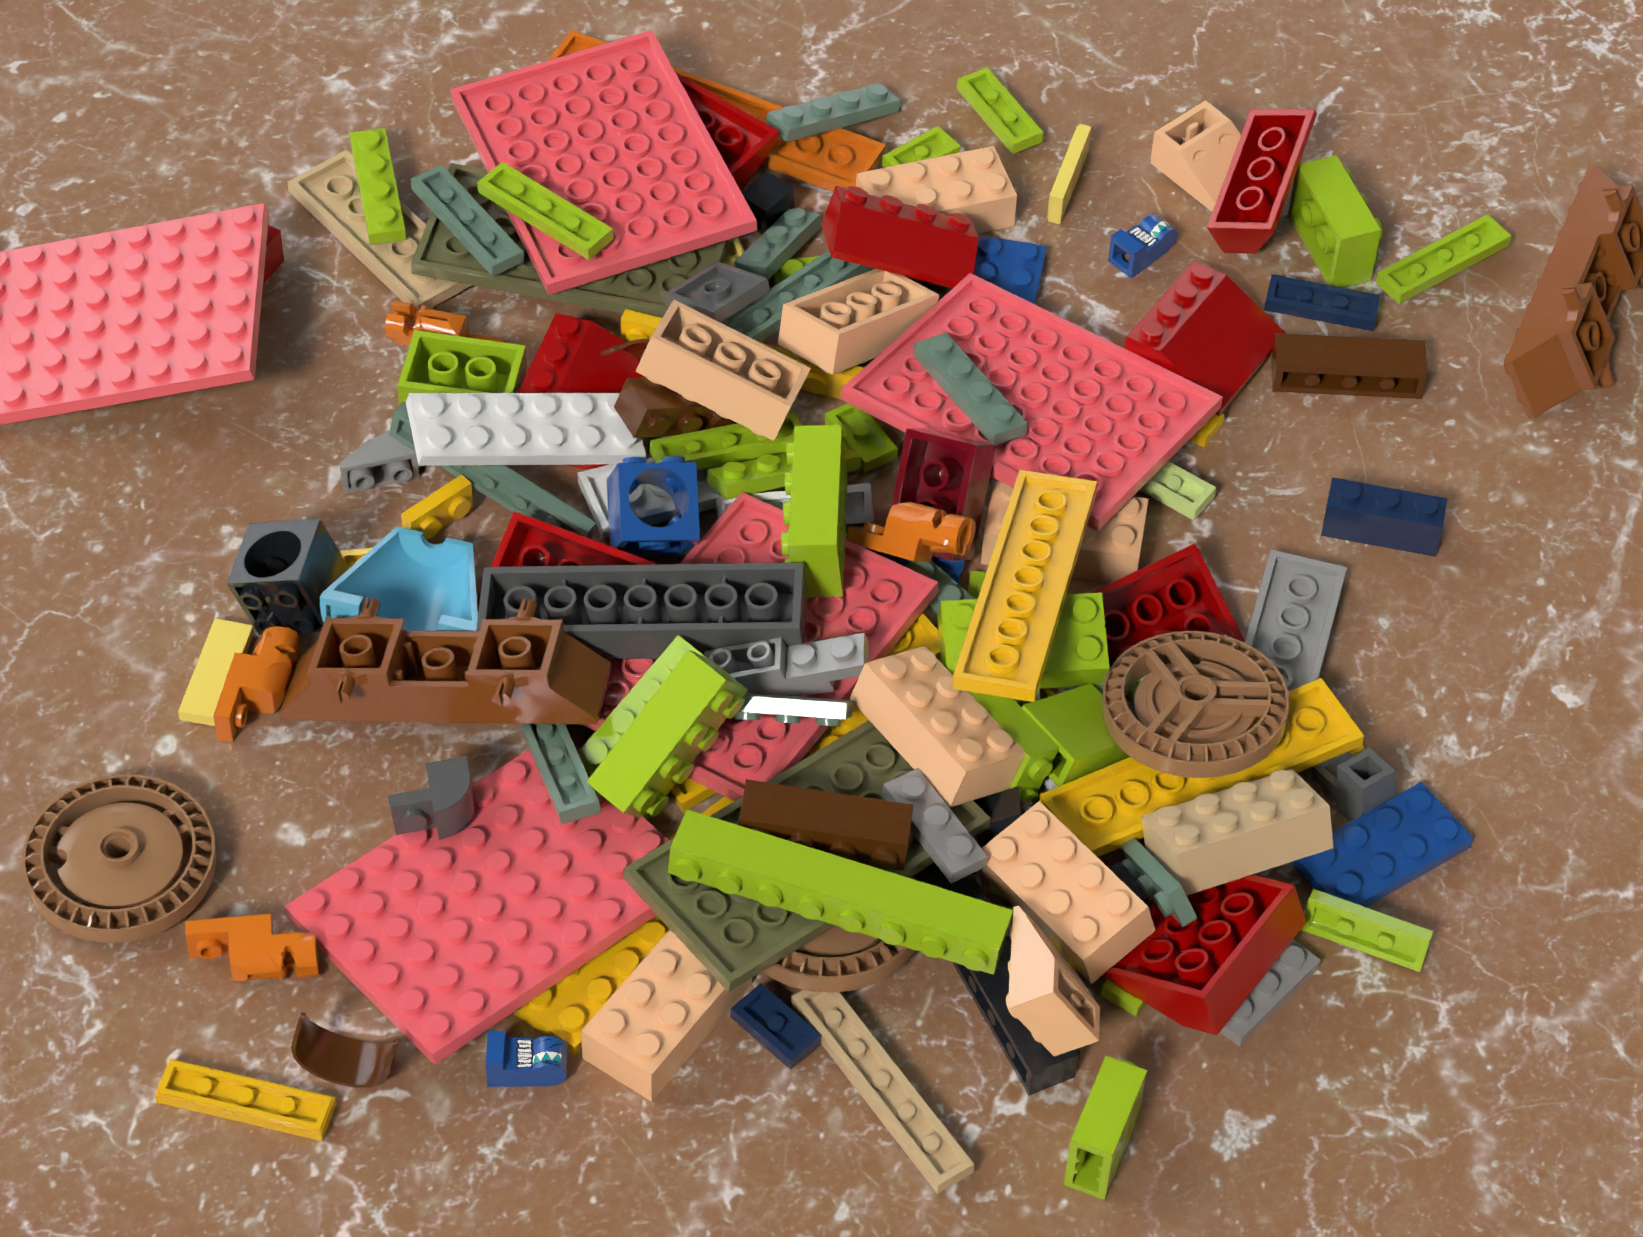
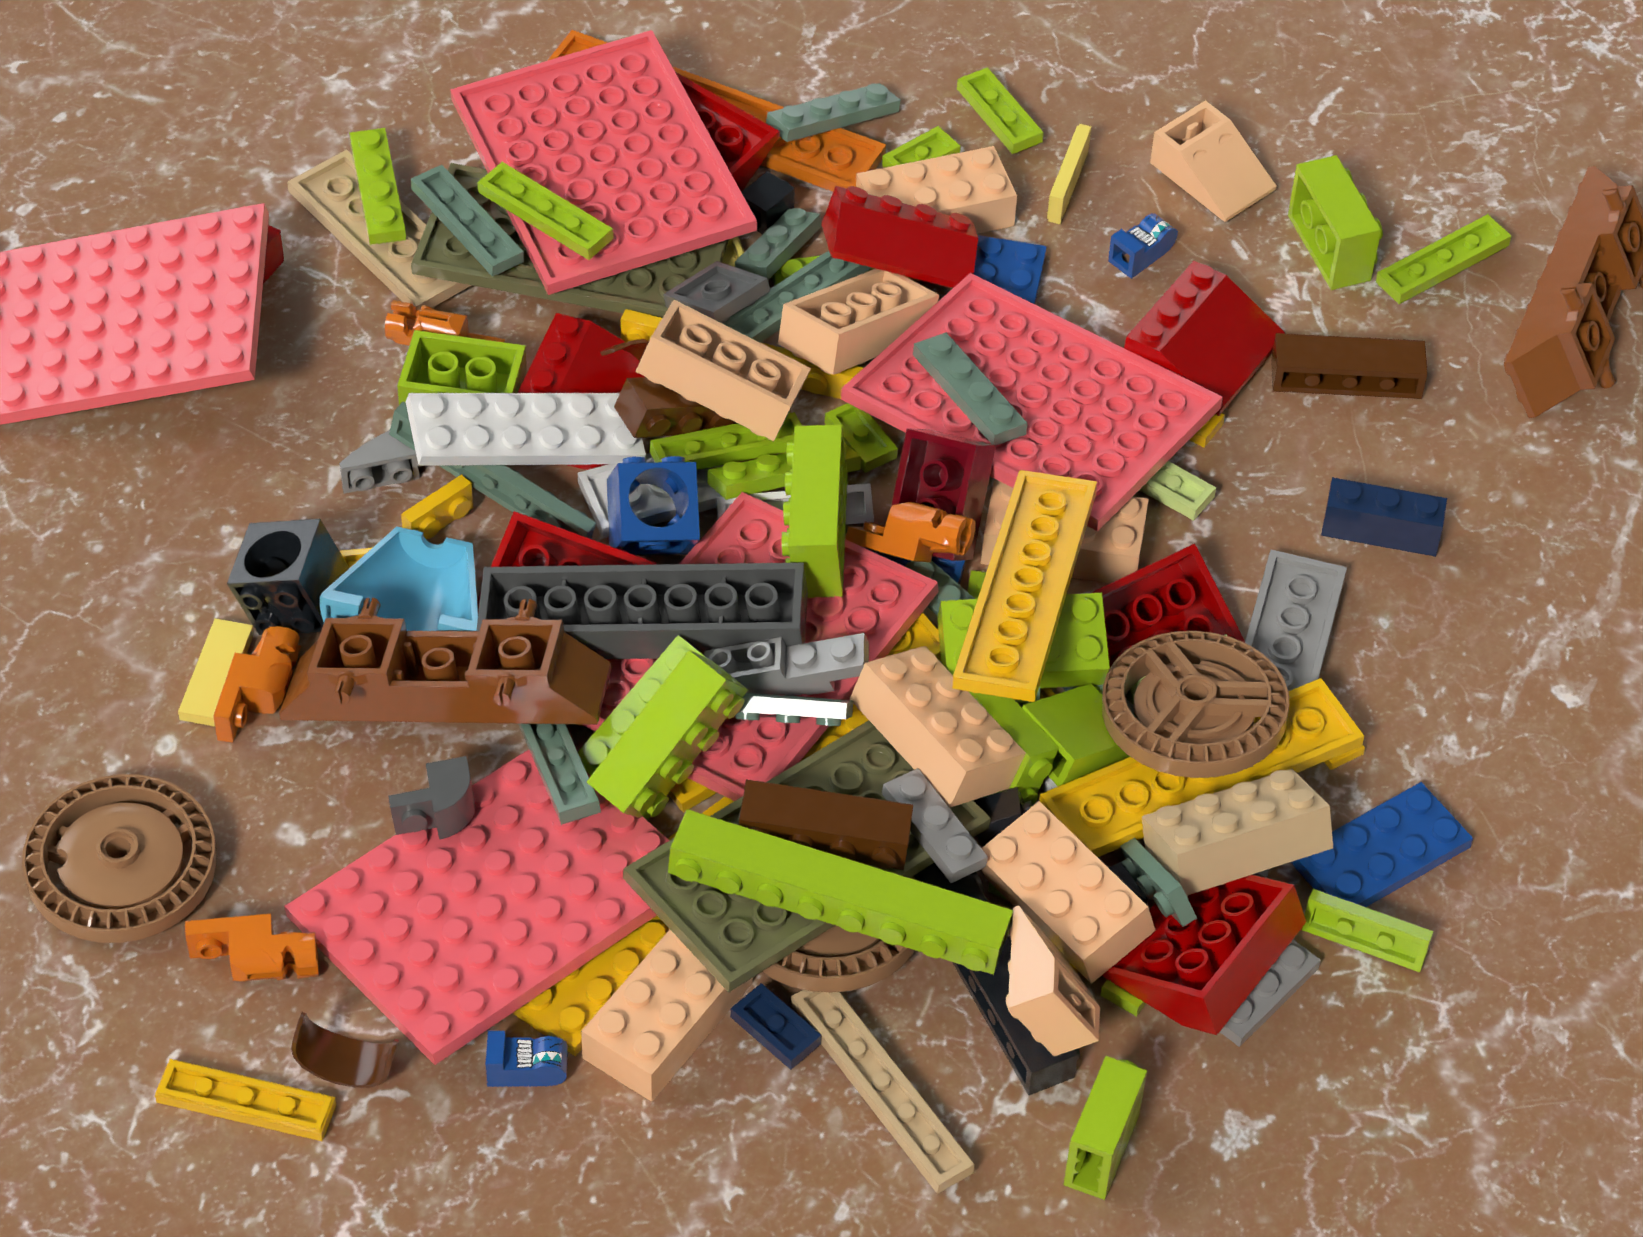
red slope [1207,109,1317,254] -> none
dark blue plate [1264,274,1380,331] -> none
dark grey brick [1312,748,1396,820] -> none

